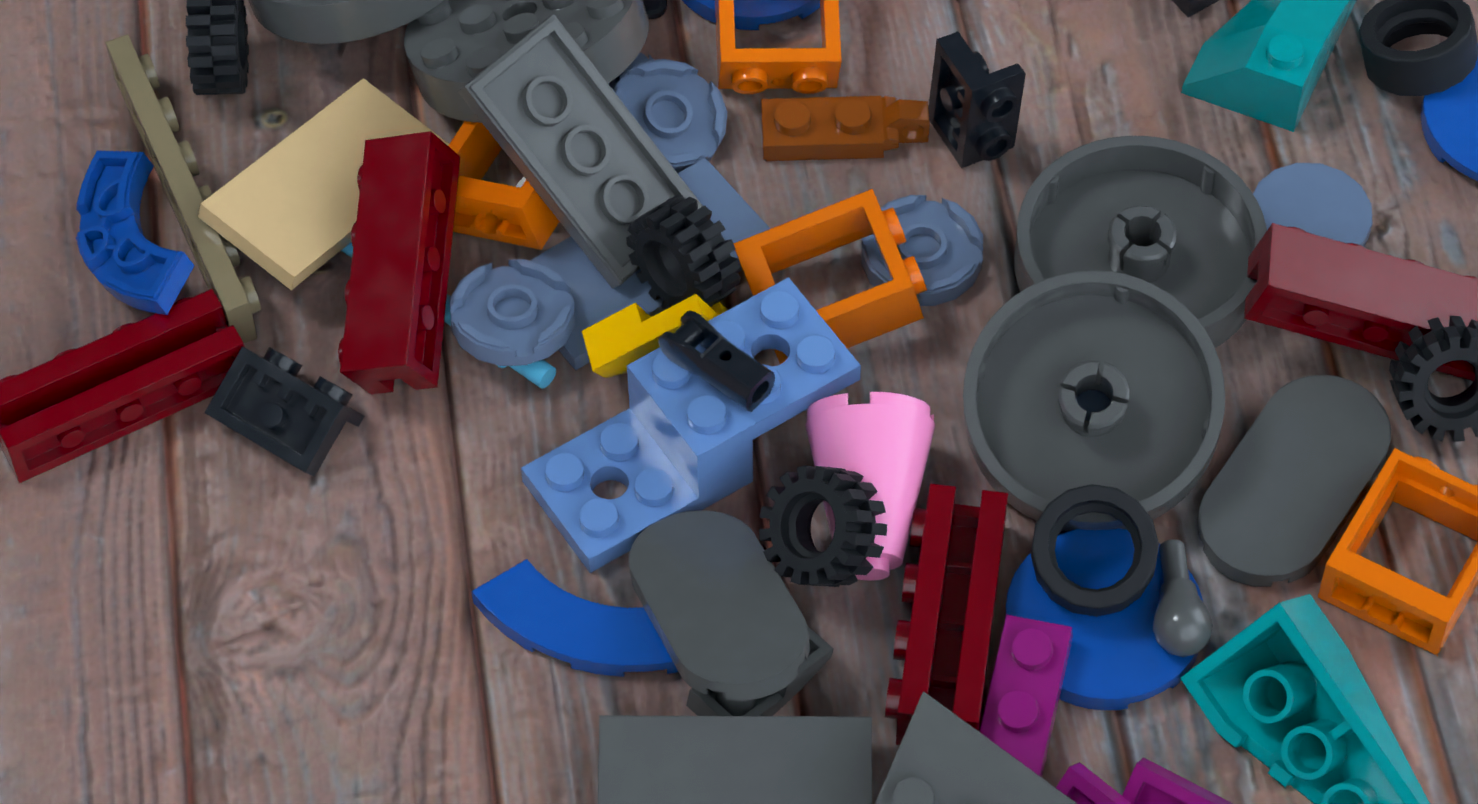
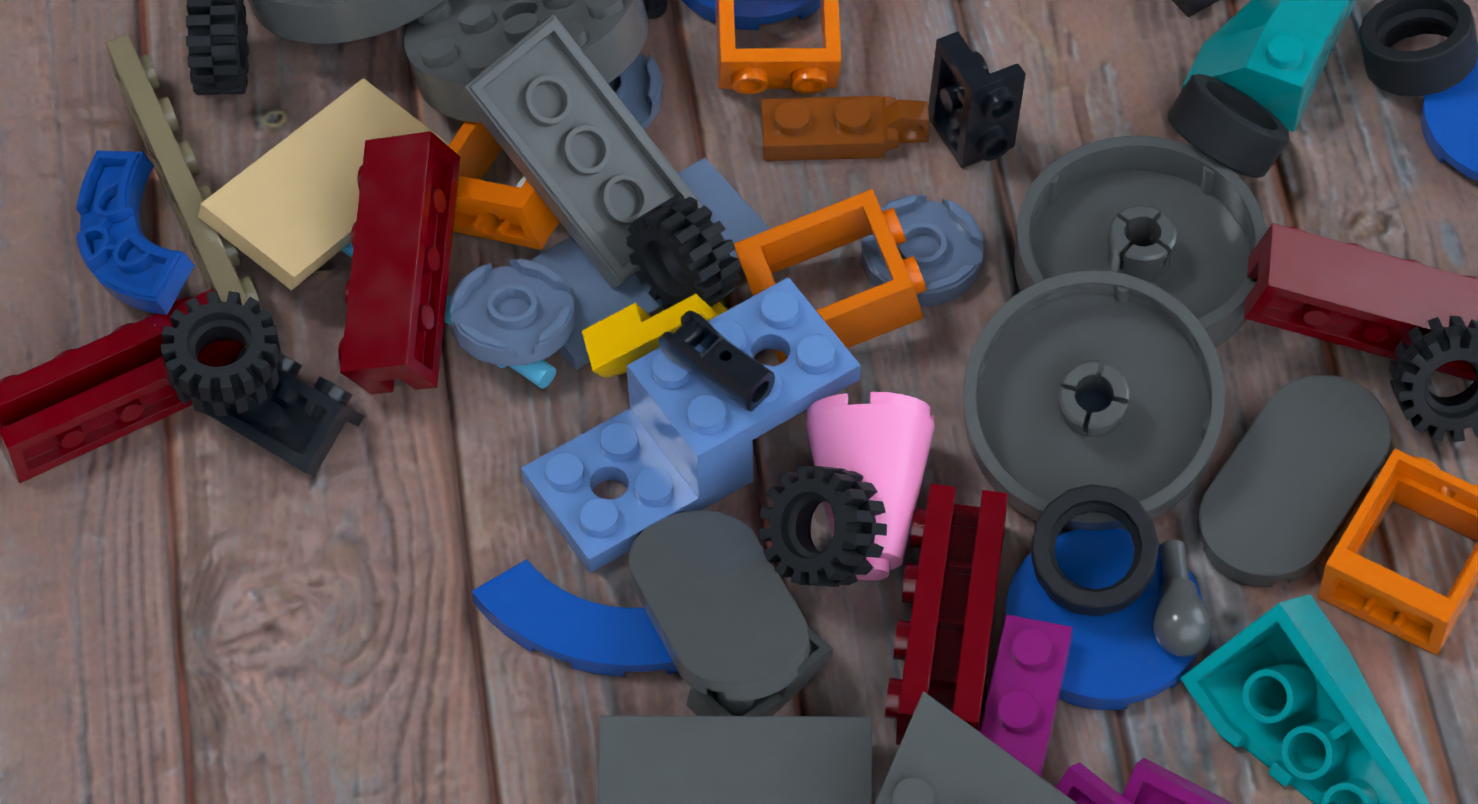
sand blue tile [613,59,727,173] -> none
sand blue tile [1253,163,1373,247] -> none
none -> black tyre [160,291,283,416]
none -> black tyre [1168,74,1289,178]

